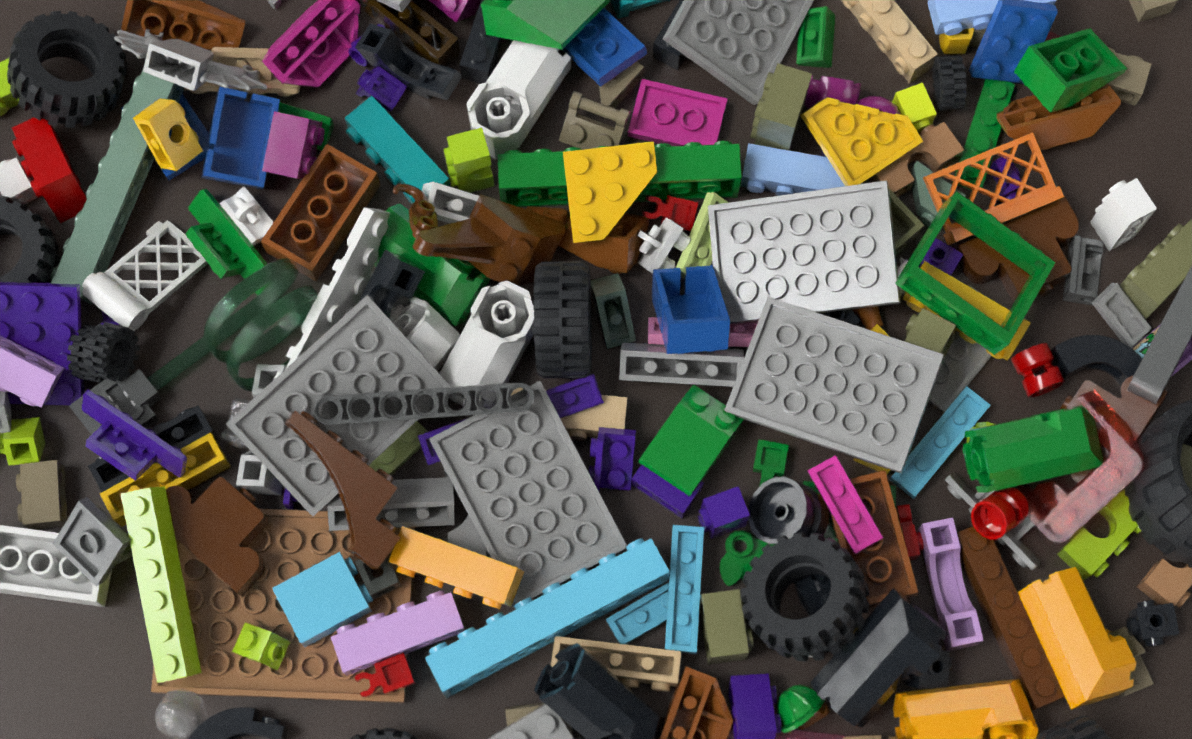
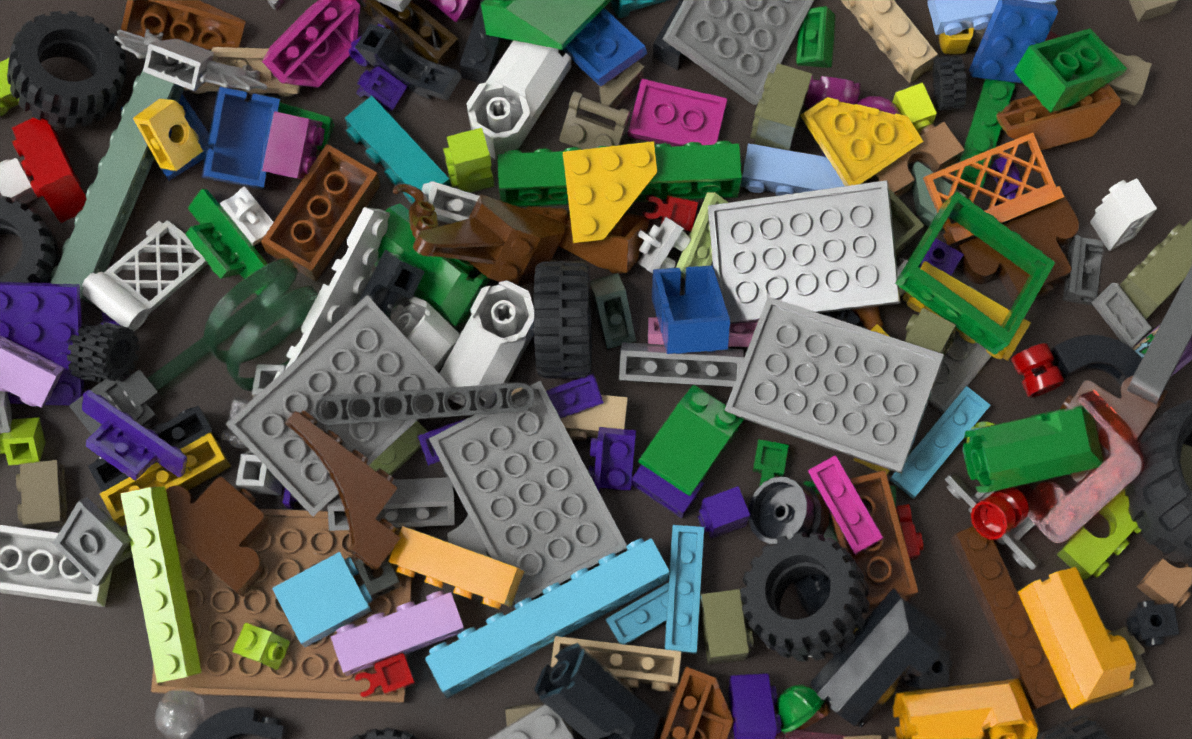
green plate [720,530,773,587] -> none
lavender arch [917,518,984,651] -> none

